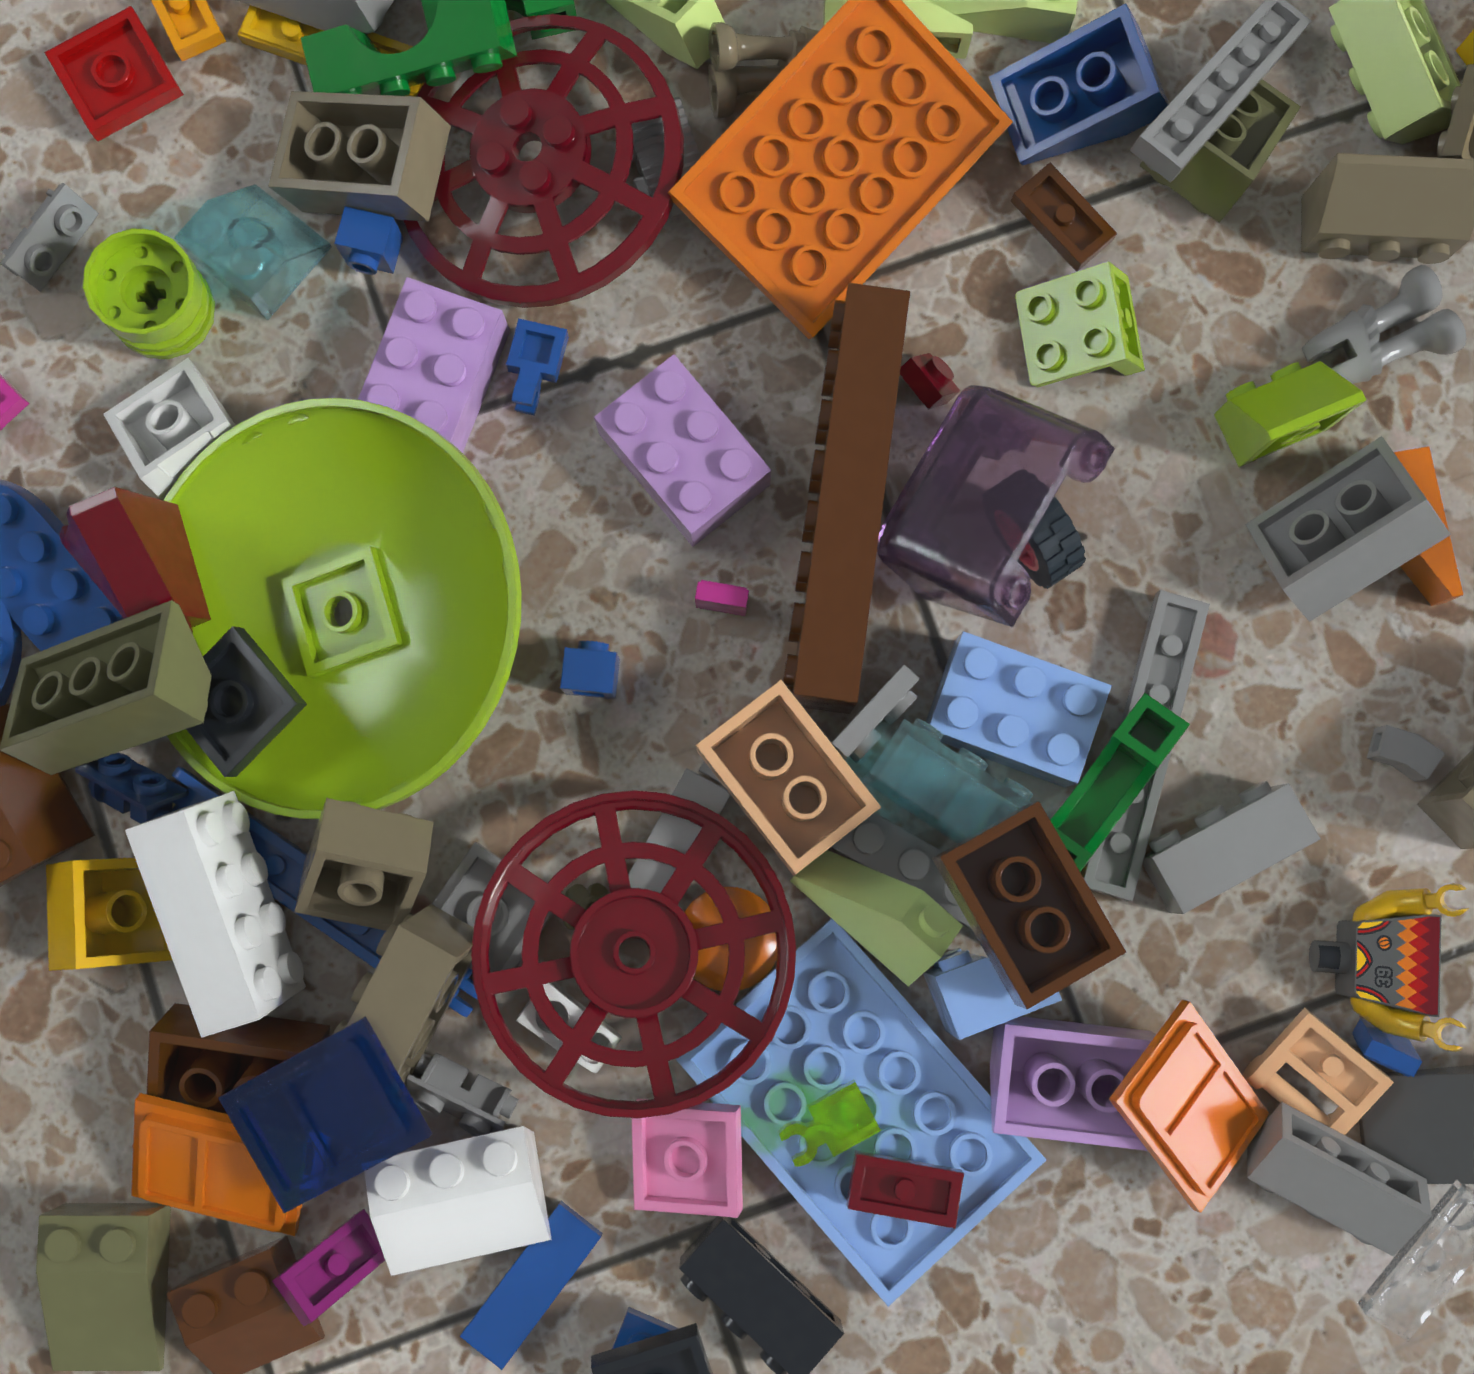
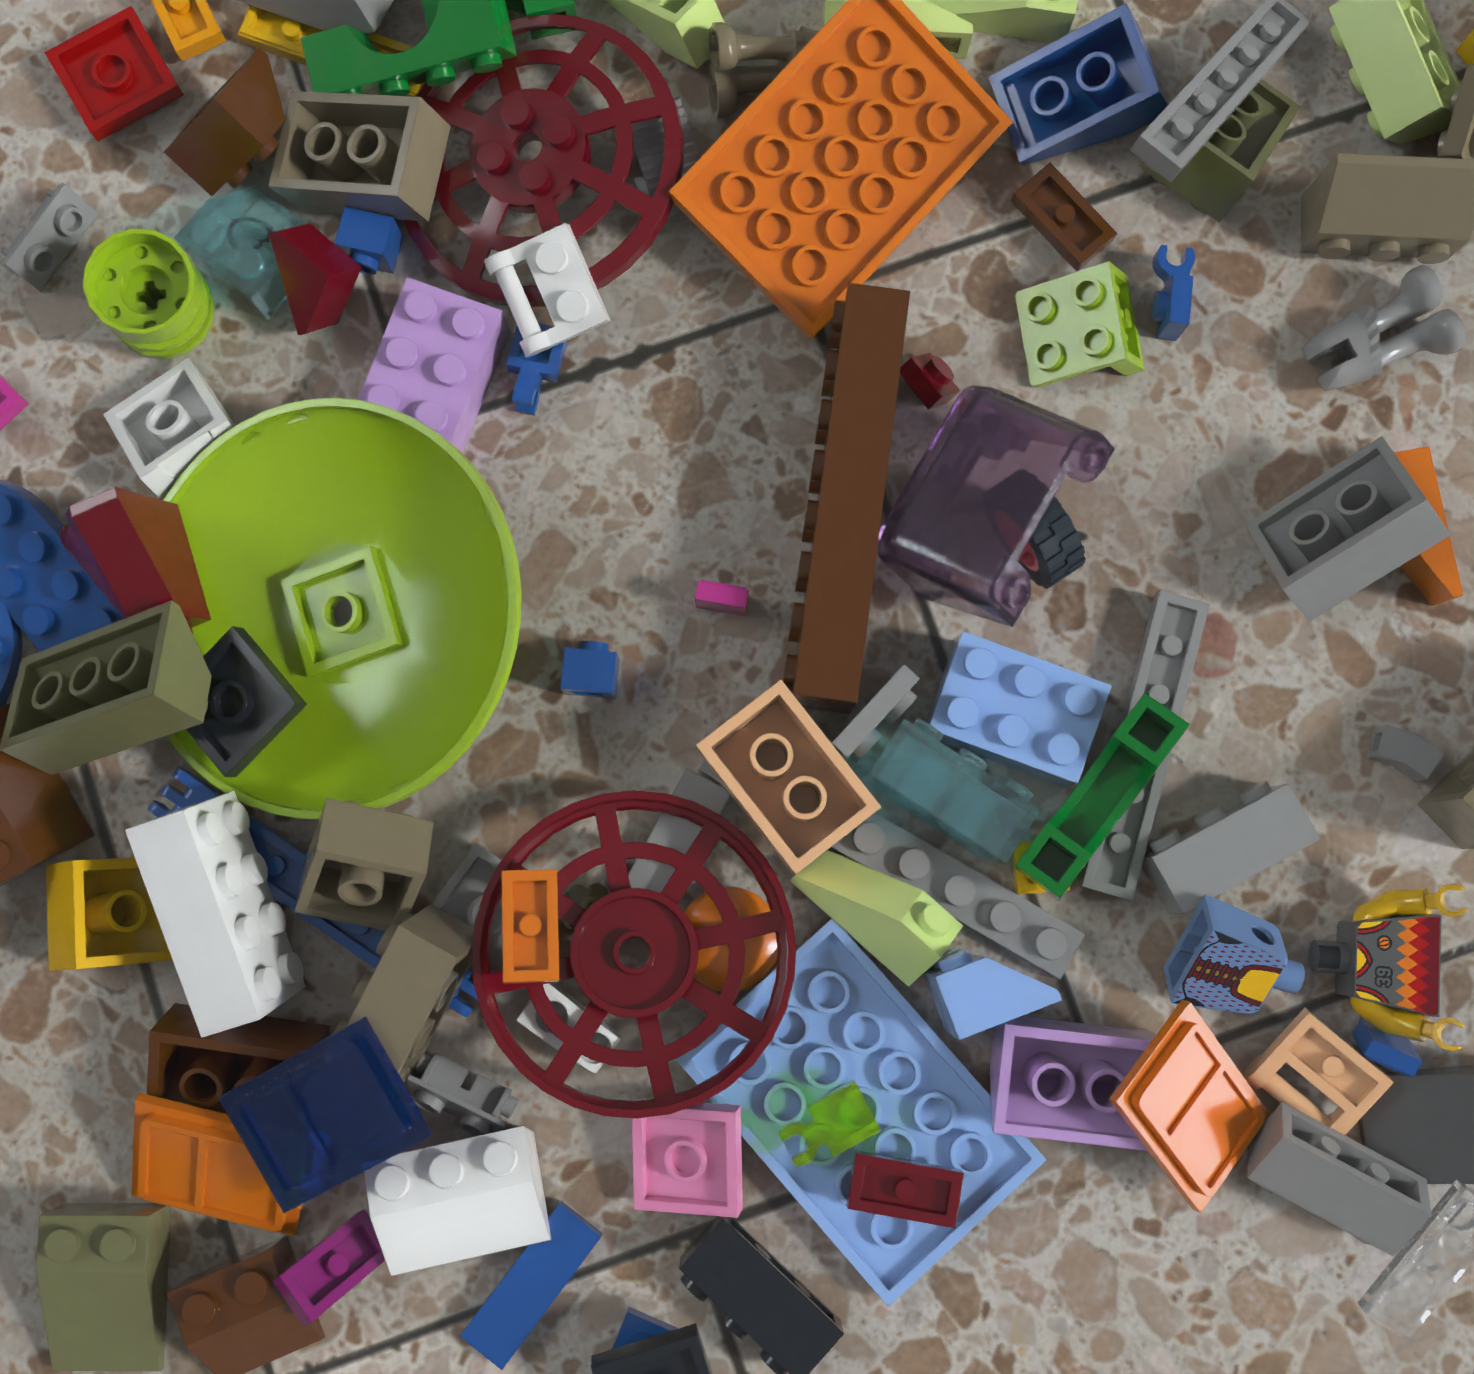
dark blue hinge [75,752,189,824] -> none
lavender brick [594,354,772,547] -> none
reddish brown brick [932,801,1126,1009] -> none
lime slope [1214,361,1366,467] -> none
none -> reddish brown slope [164,47,286,196]
none -> dark red slope [268,223,362,335]
none -> white plate [484,223,611,357]
none -> orange plate [502,869,559,984]
none -> blue plate [1151,245,1195,341]
none -> medium blue torso [1163,895,1305,1014]

